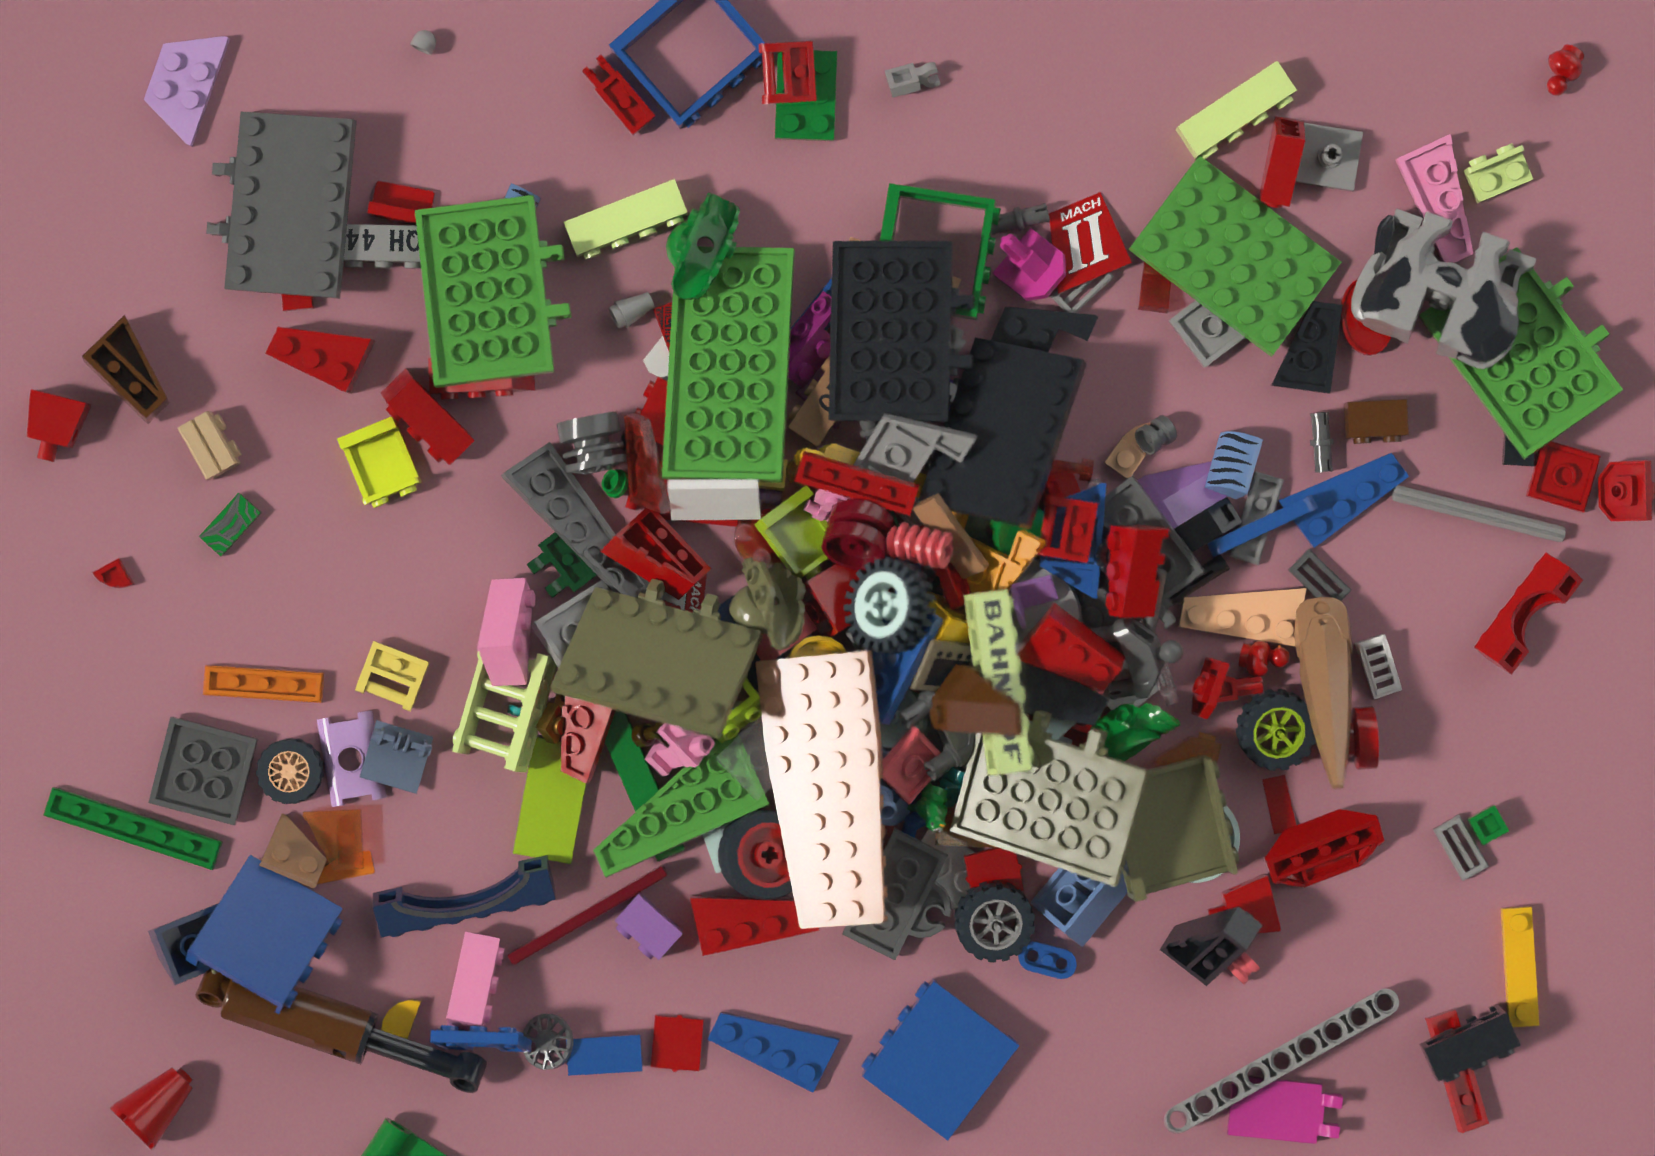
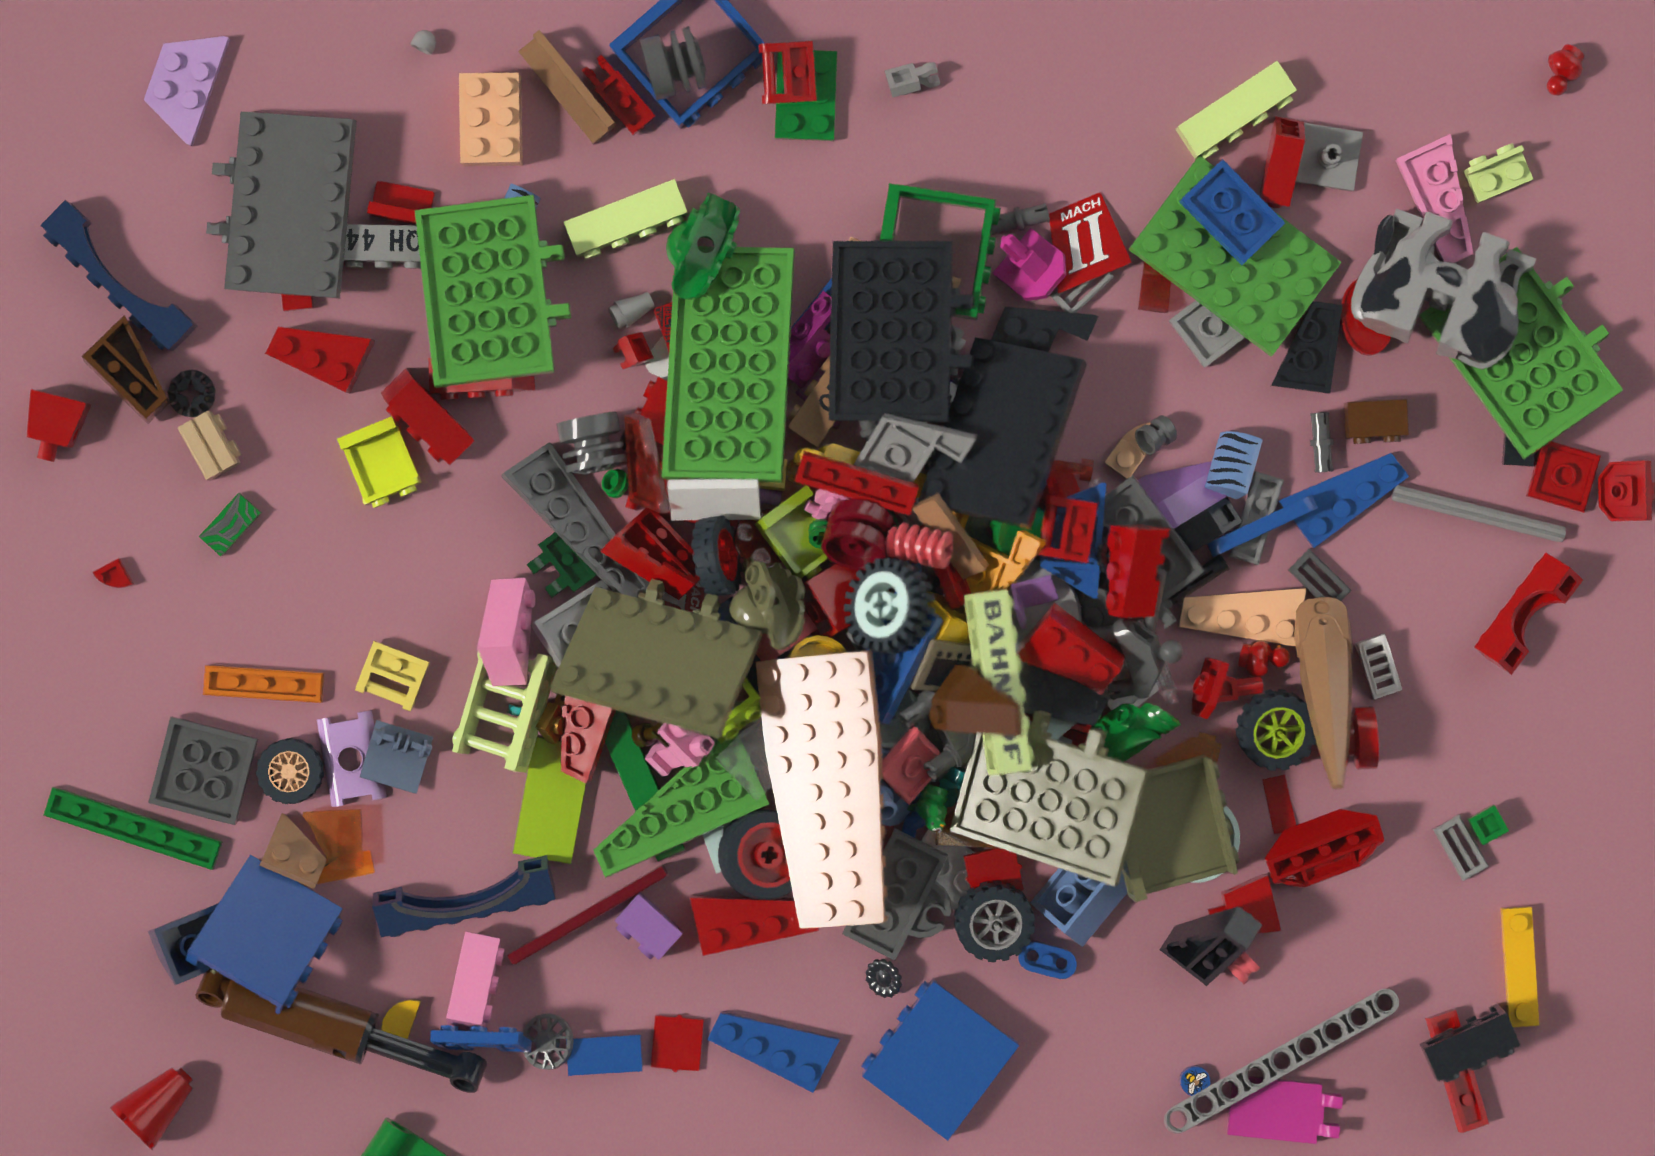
none -> dark blue arch [40,200,198,351]
none -> black gear [167,370,216,417]
none -> light nougat brick [459,72,523,166]
none -> medium nougat fence [518,30,616,145]
none -> red tile [613,332,654,369]
none -> dark grey wheel [640,26,706,101]
none -> black wheel [692,516,742,596]
none -> green bush [808,519,828,549]
none -> black piece [865,959,902,998]
none -> blue plate [1179,159,1285,266]
none -> tile [1180,1065,1210,1096]

